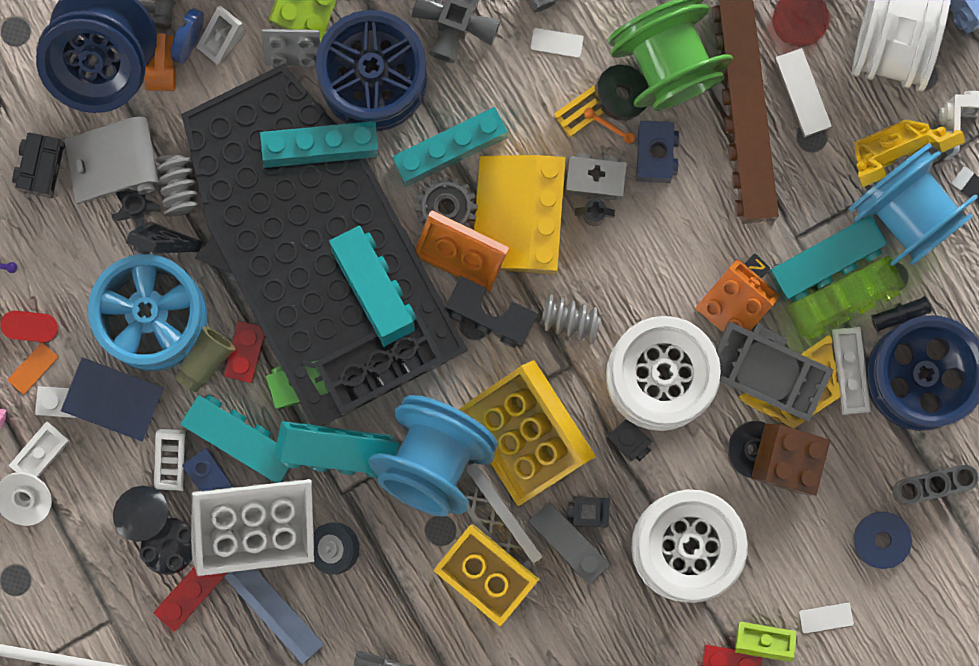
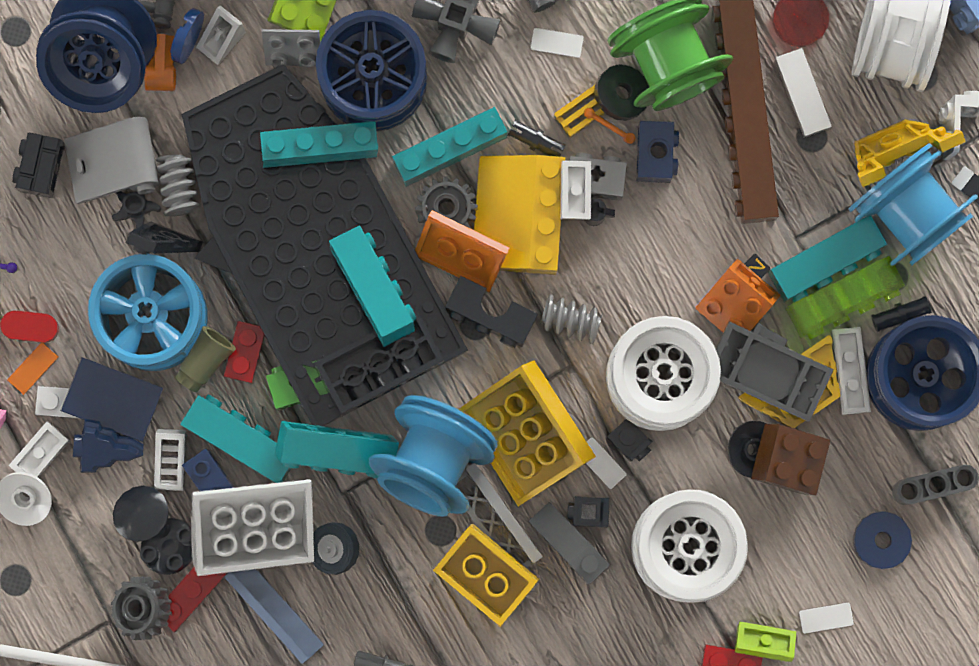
none -> dark blue rock [73,419,144,473]
none -> dark grey gear [111,576,172,640]
none -> black pin [507,119,566,157]
none -> white plate [560,161,591,220]
none -> white sticker [586,437,627,489]

